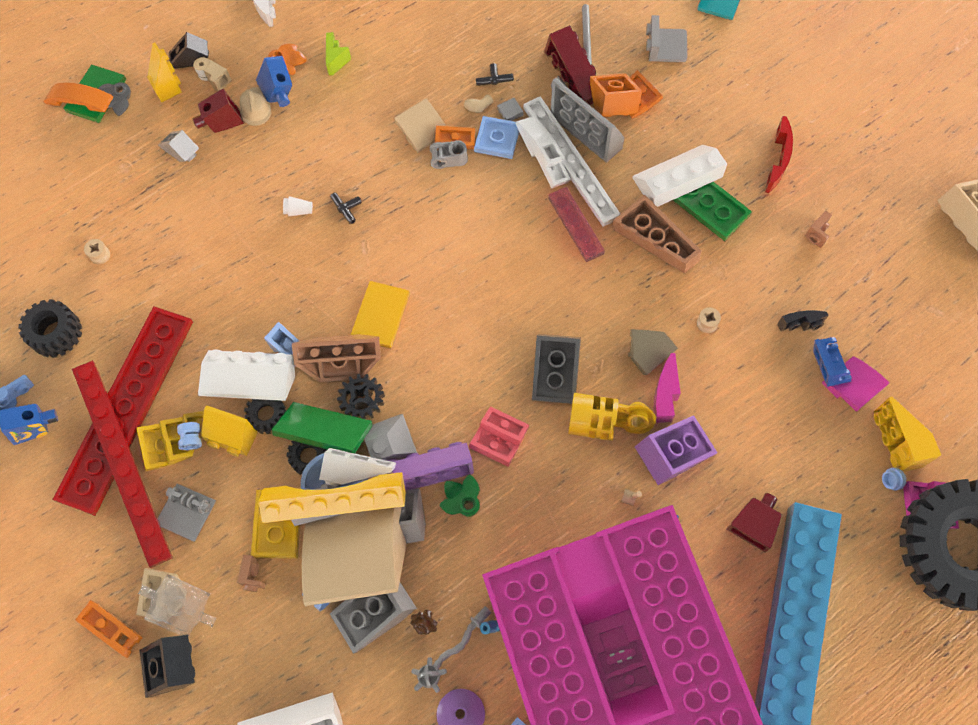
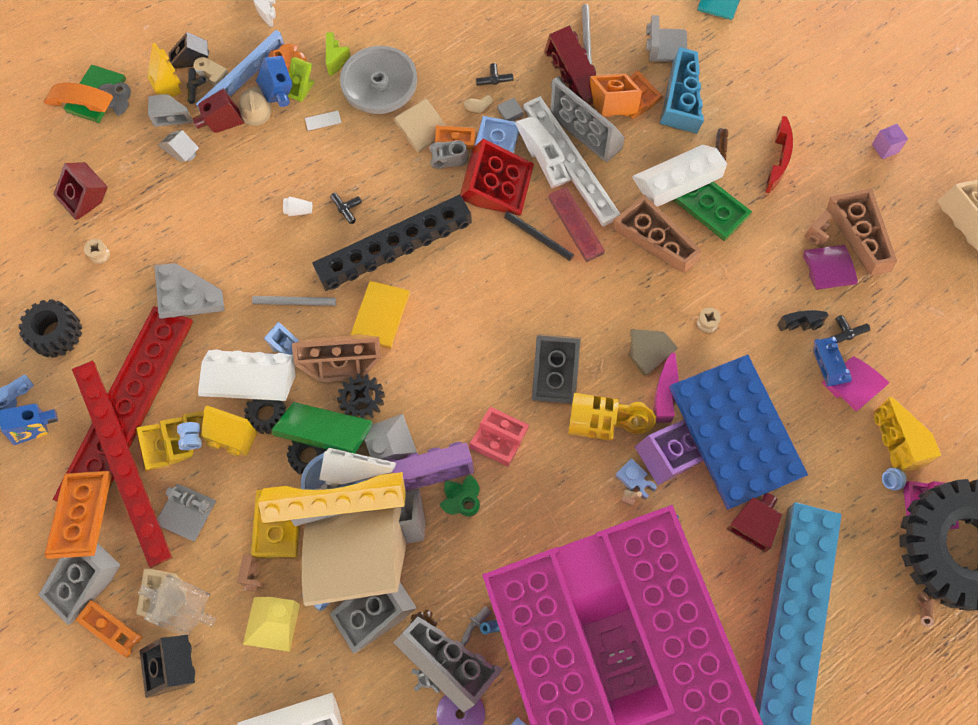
none -> light grey slope [39,543,121,625]
none -> orange tile [44,471,112,559]
none -> dark red slope [53,162,108,220]
none -> light grey slope [148,94,193,127]
none -> light grey plate [154,263,225,318]
none -> black piece [186,68,206,104]
none -> light blue tile [196,30,284,111]
none -> light yellow slope [243,597,300,652]
none -> light grey bar [252,296,336,306]
none -> lime slope [288,57,315,102]
none -> white sticker [305,111,341,131]
none -> black brick [312,194,472,291]
none -> light grey dish [340,46,417,114]
none -> light grey wedge [393,617,503,713]
none -> red slope [460,138,534,216]
none -> black bar [504,211,574,261]
none -> light blue plate [615,459,657,499]
none -> dark azure wedge [659,47,704,134]
none -> blue plate [669,354,808,510]
none -> reddish brown axle [716,128,728,161]
none -> magenta slope [803,244,858,290]
none -> nougat wedge [826,188,897,276]
none -> black piece [829,315,871,344]
none -> medium lavender brick [872,124,908,159]
none -> nougat arm [916,592,935,627]

